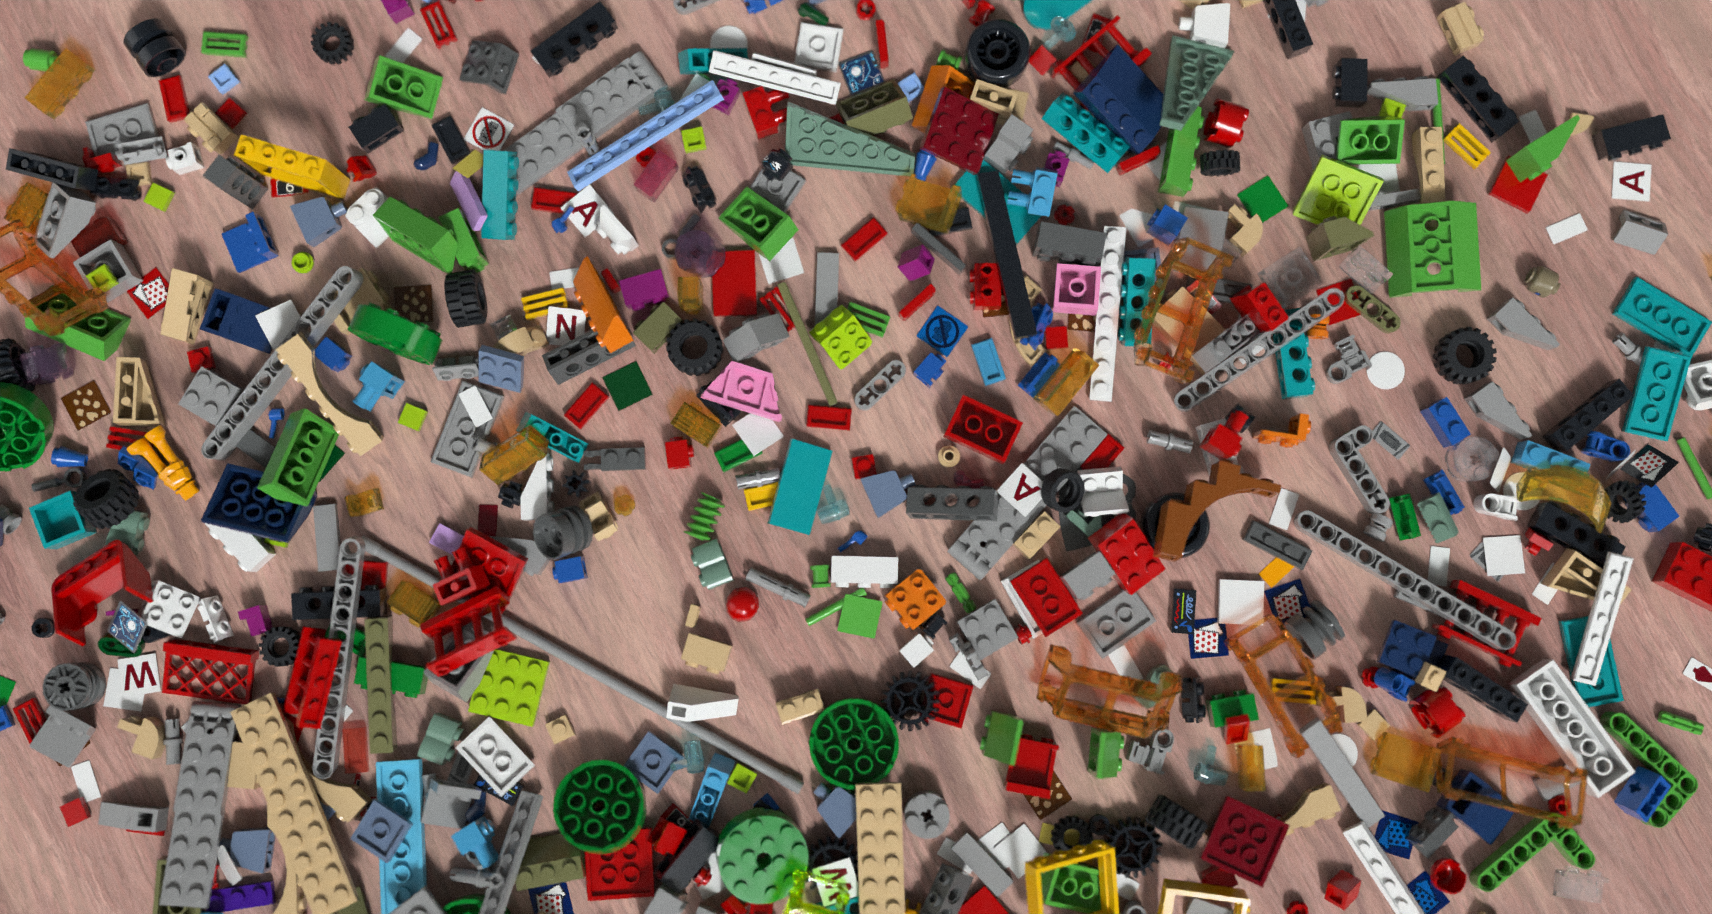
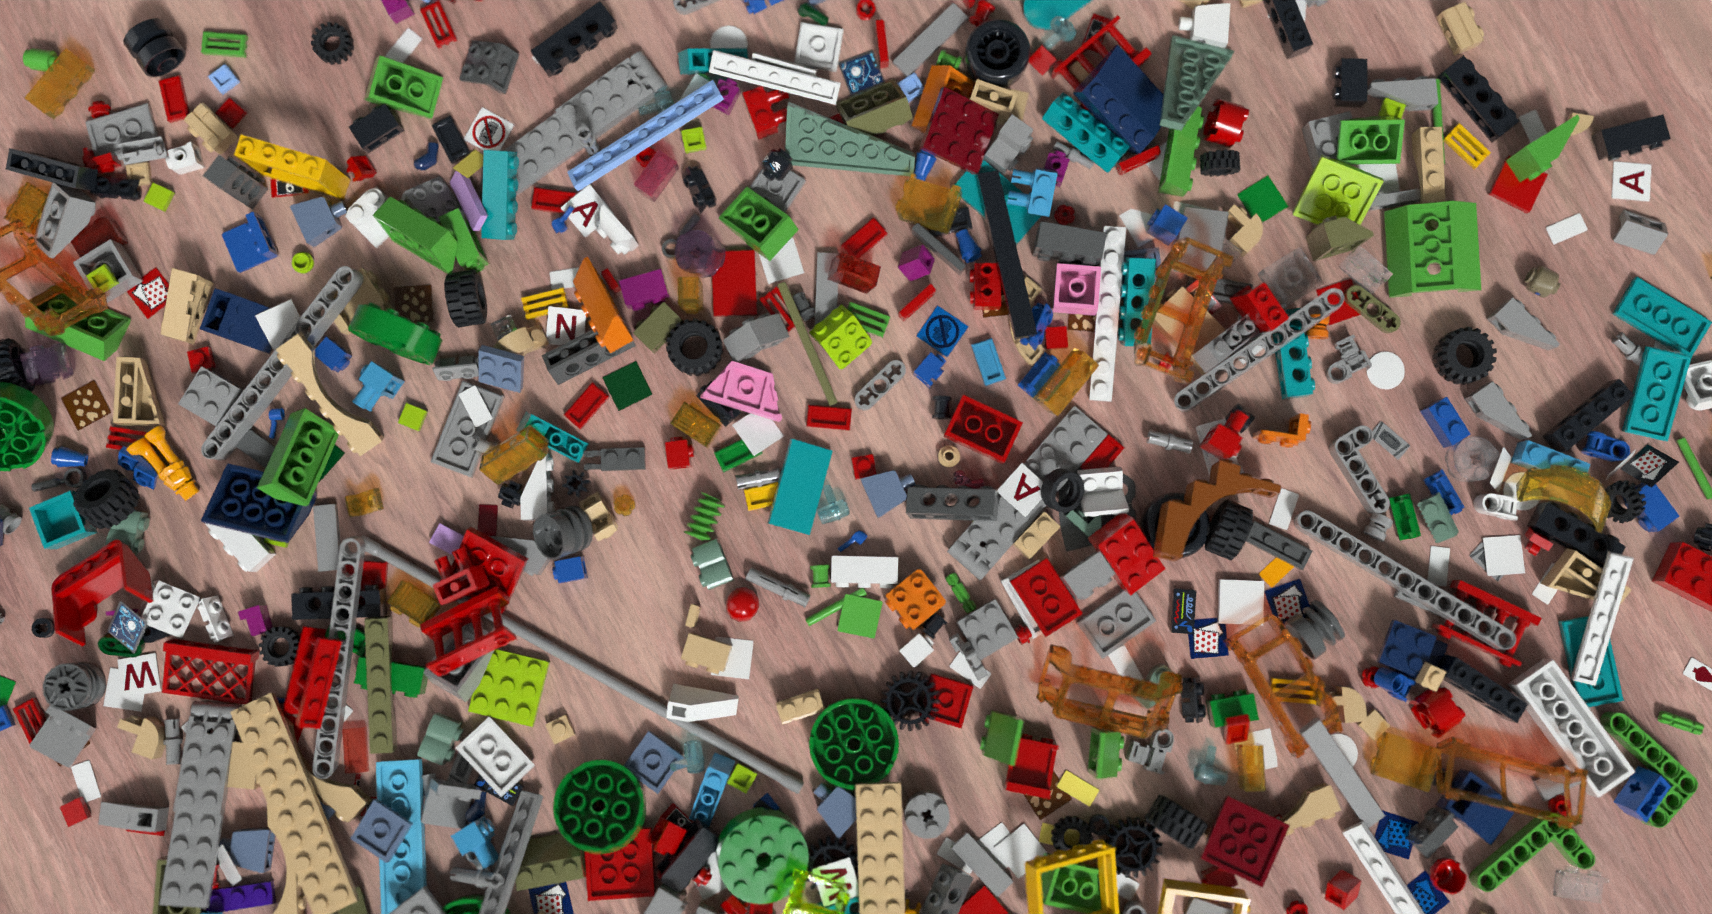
none -> red plate [88,101,111,119]
none -> light grey bracket [401,176,463,223]
none -> white sticker [711,637,753,679]
none -> dark grey pin [792,291,815,321]
none -> clear red brick [827,251,881,294]
none -> light grey tile [893,3,969,77]
none -> black bush [932,396,952,420]
none -> blue cone [956,229,982,263]
none -> light yellow sticker [1057,770,1099,807]
none -> black tyre [1204,499,1253,560]

